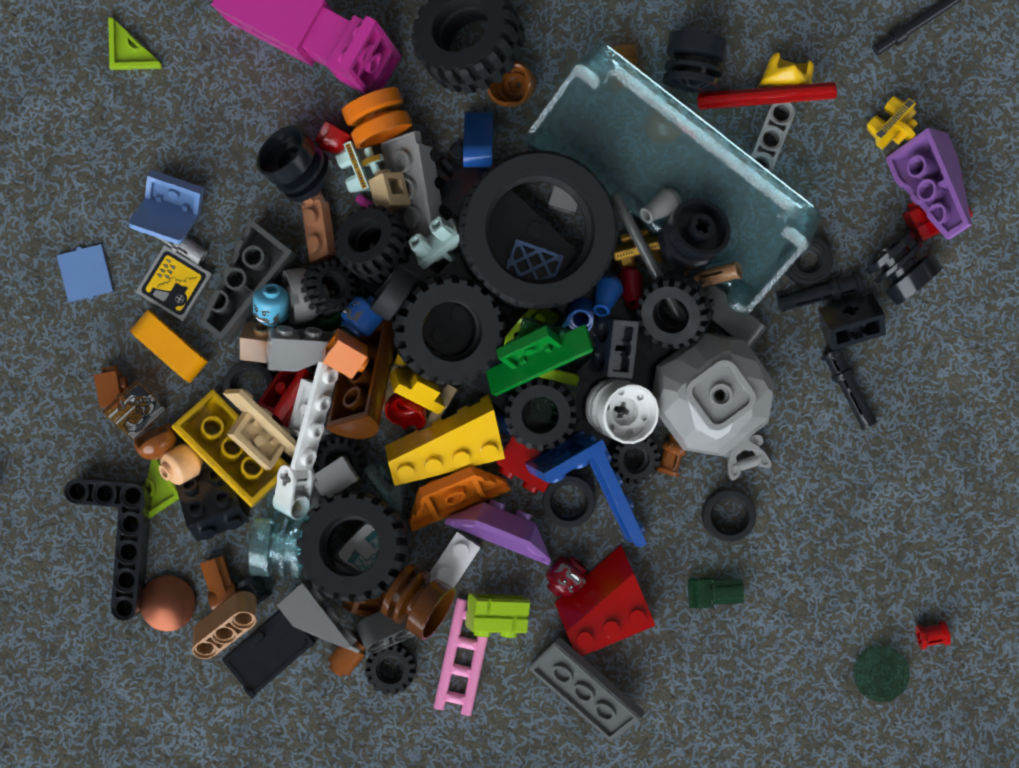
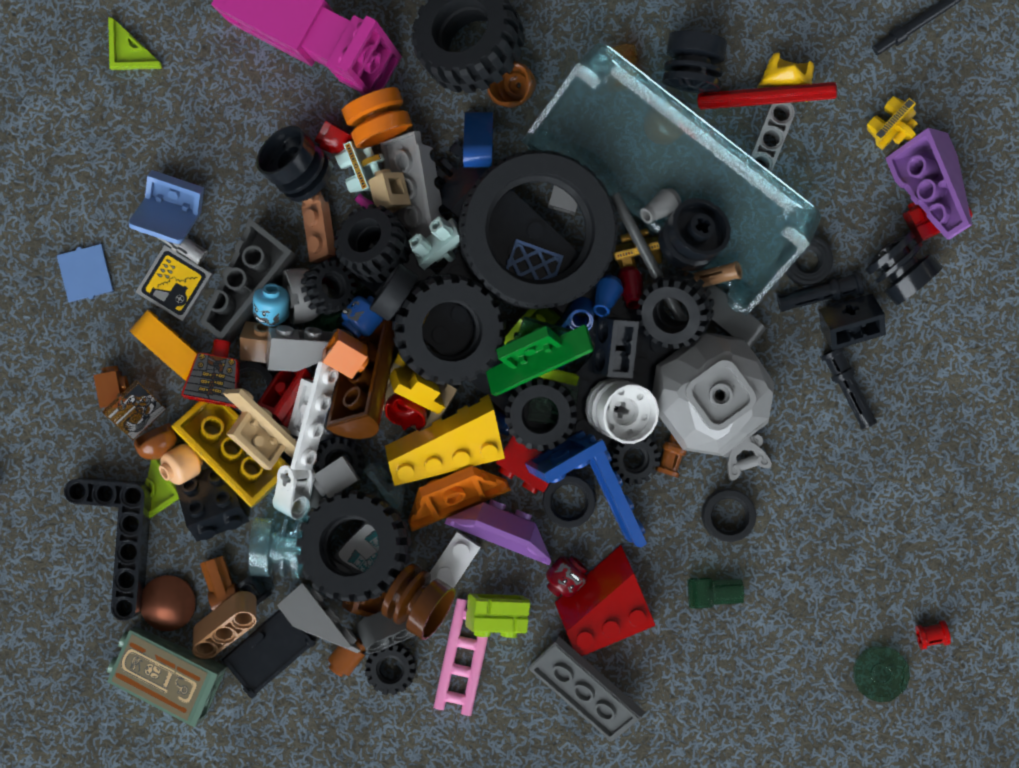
none -> slope [107,627,227,727]
none -> torso [181,339,240,408]

